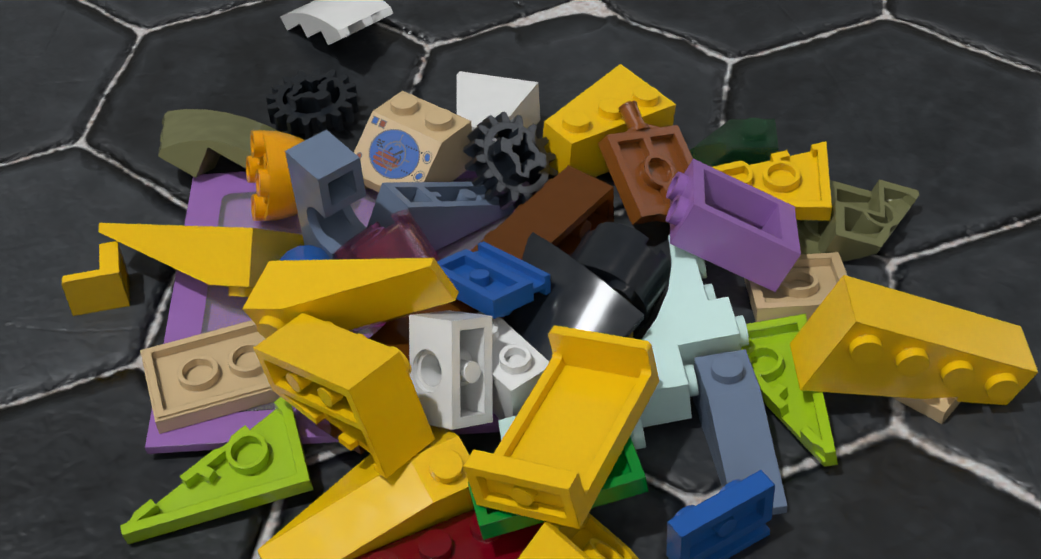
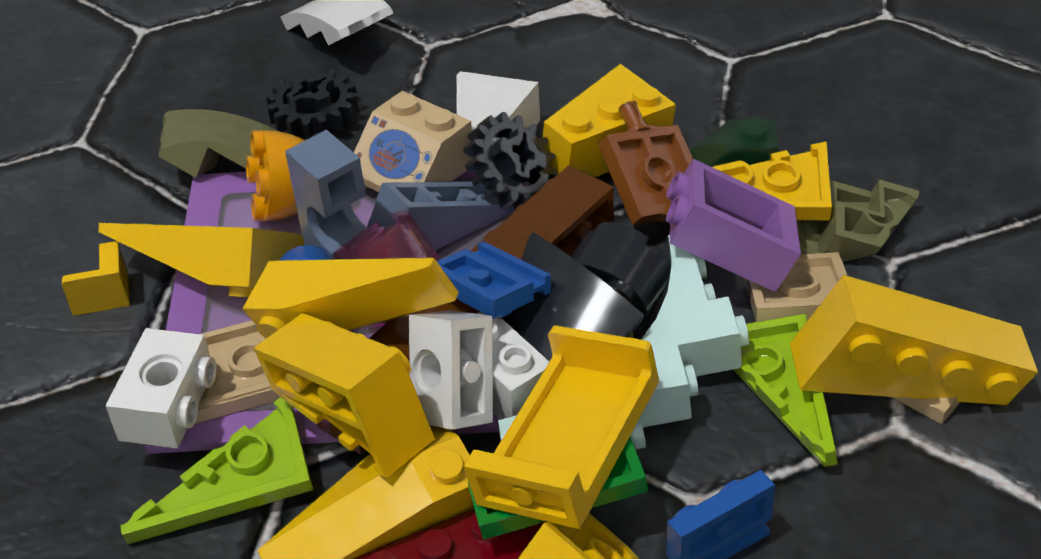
sand blue slope [693,349,787,515] -> none
none -> white brick [106,328,216,449]

